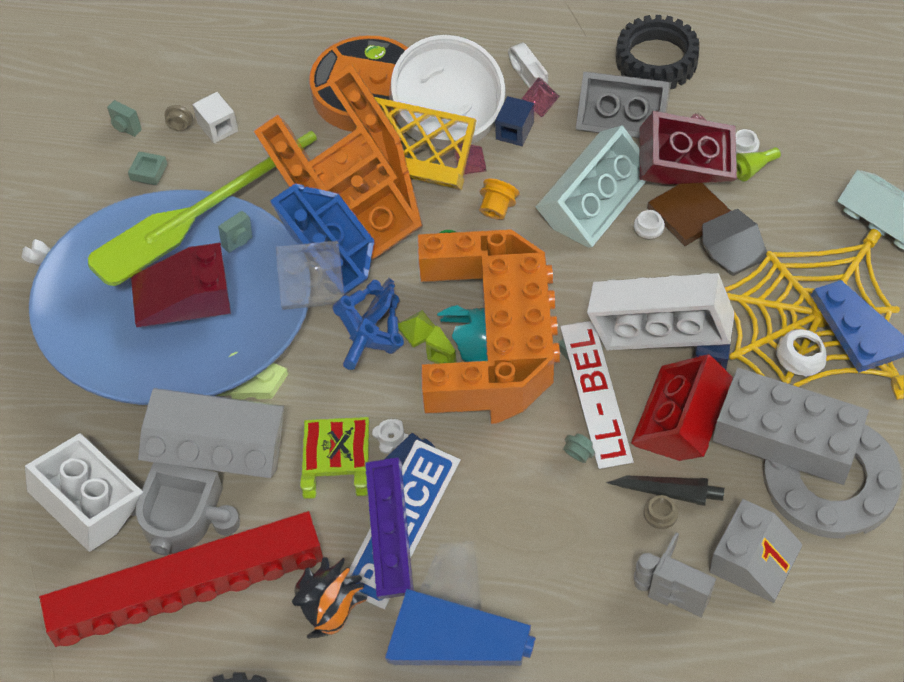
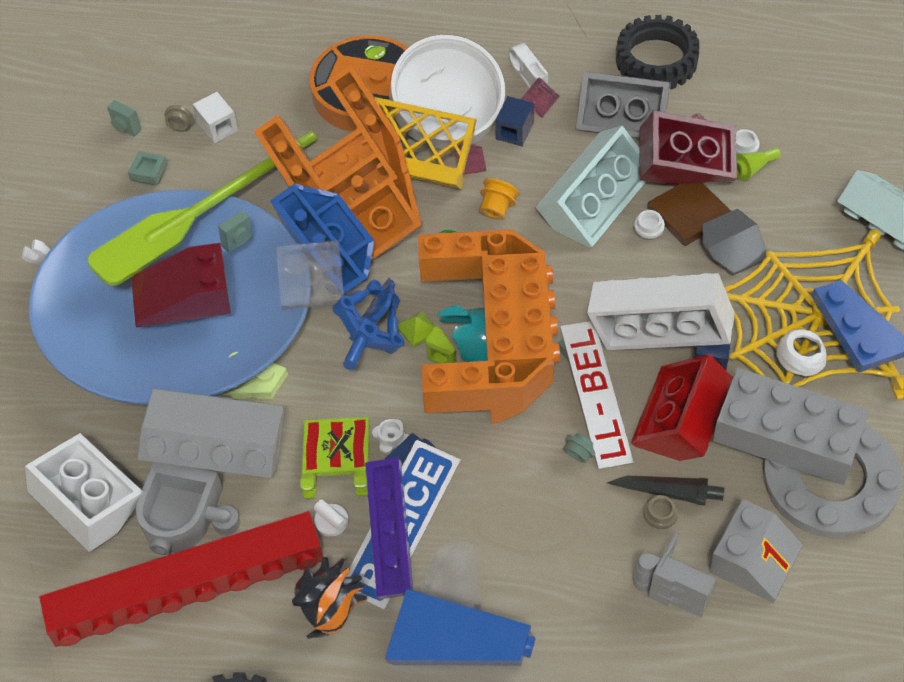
none -> white plate [314,499,349,536]

